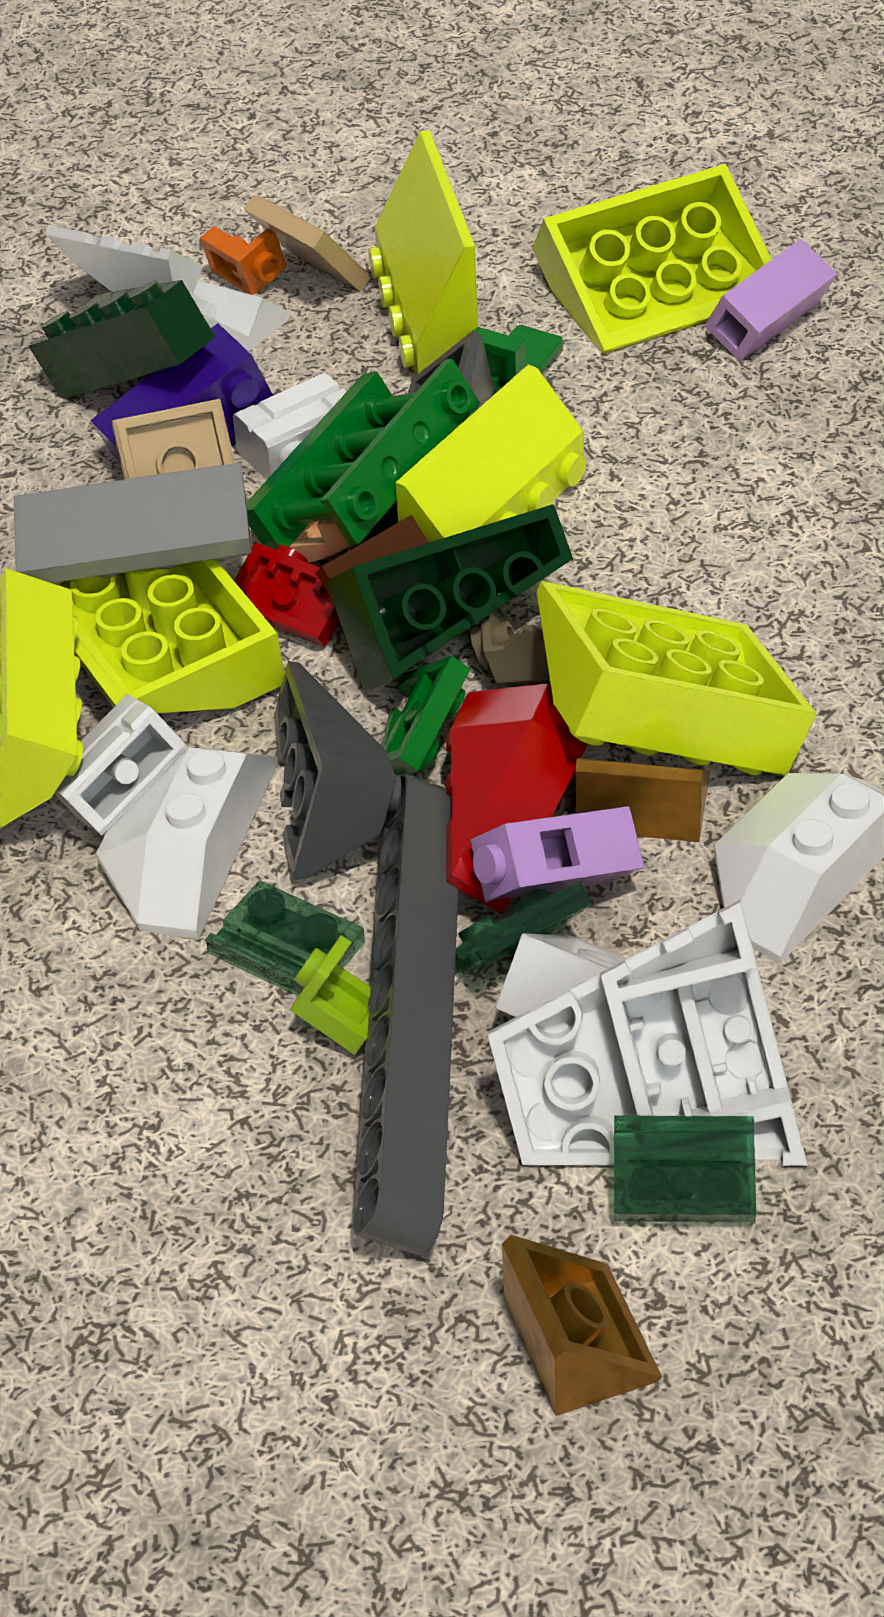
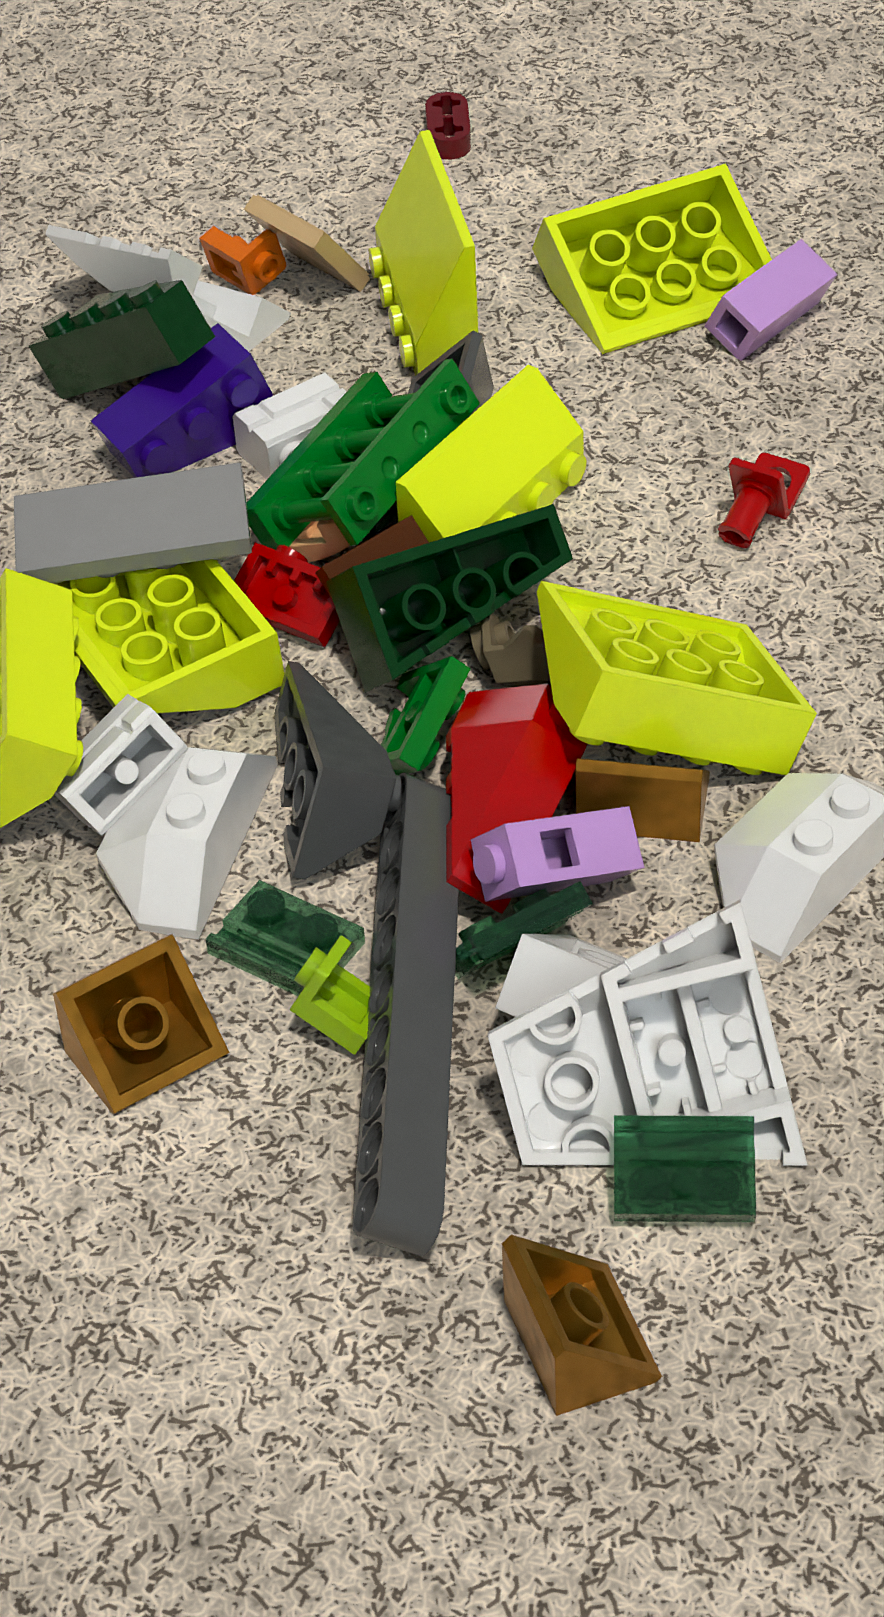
tan tile [112,399,235,479] -> none
green bracket [474,325,563,396] -> none
none -> pearl gold slope [53,934,230,1114]
none -> dark red beam [425,92,471,160]
none -> red bracket [718,452,810,548]

